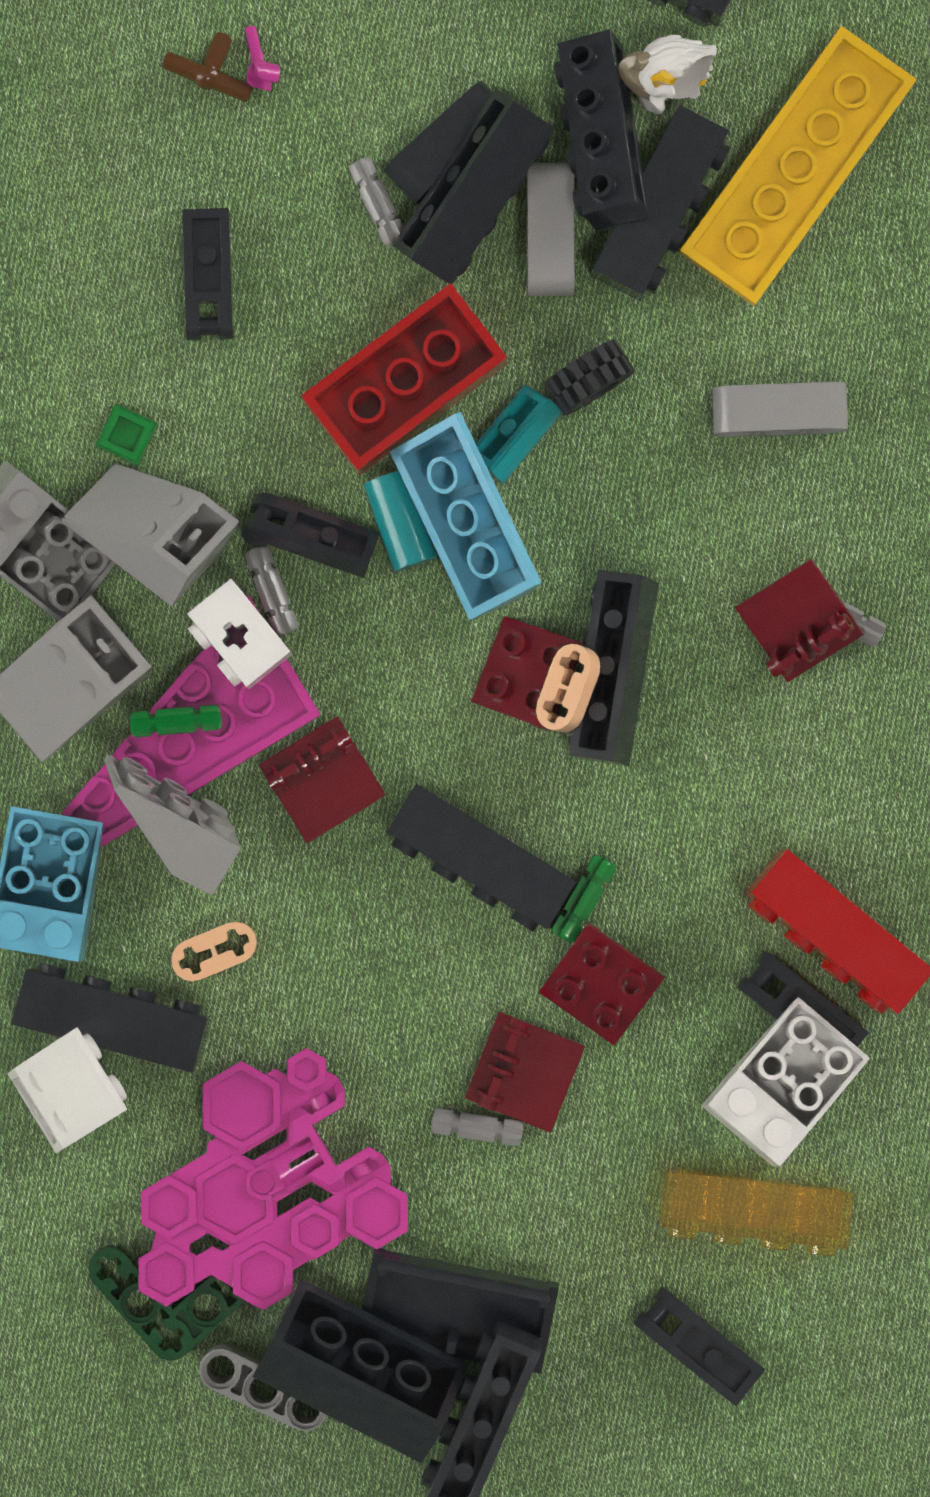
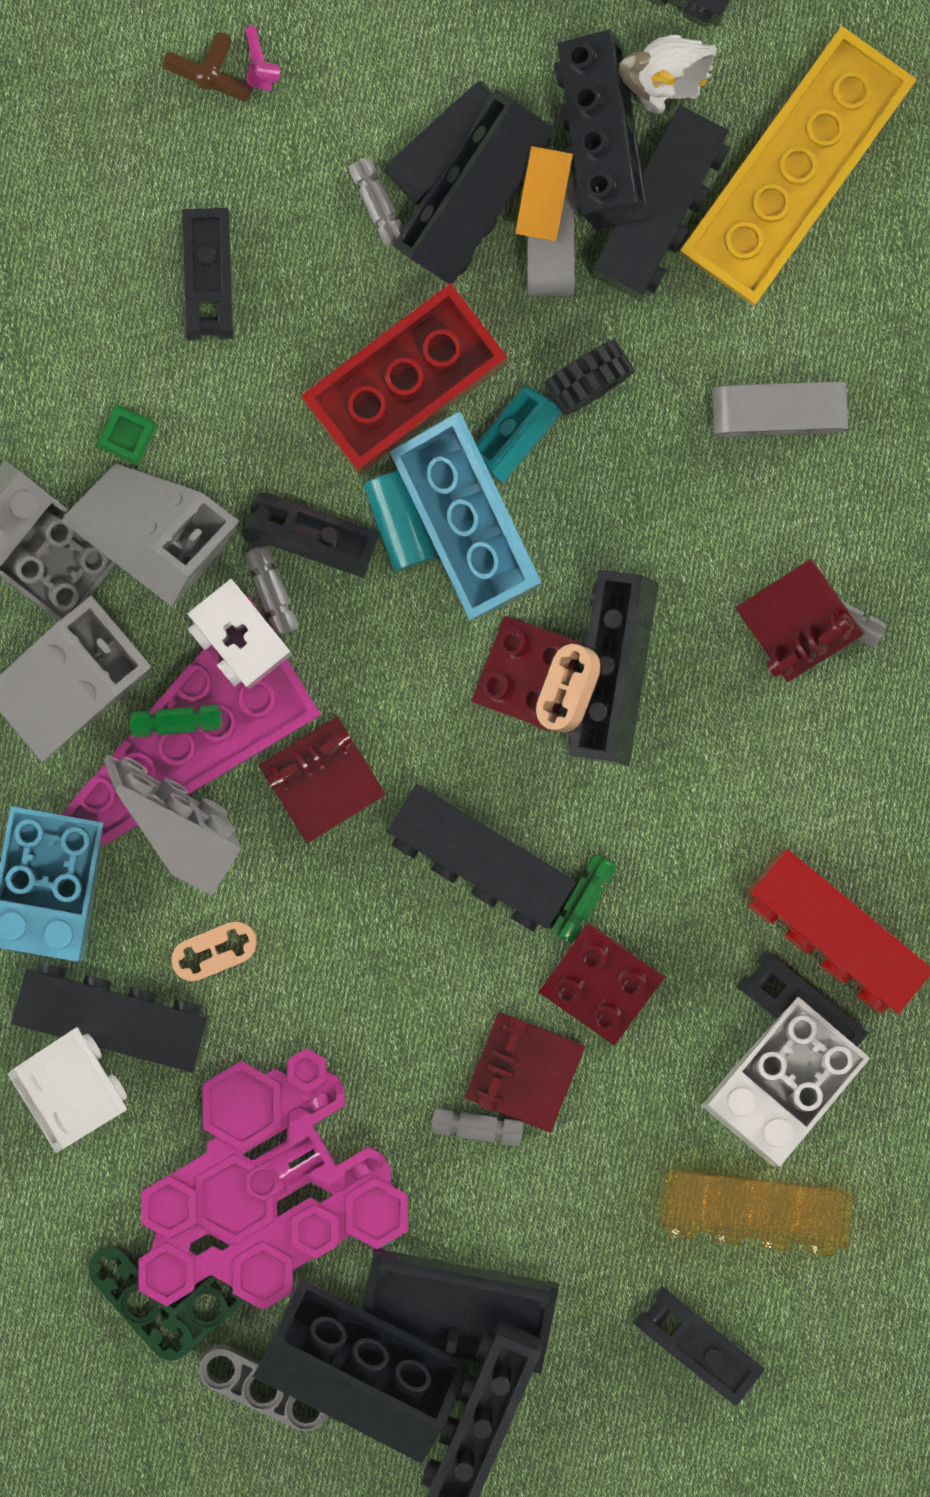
none -> light orange sticker [515,146,573,241]

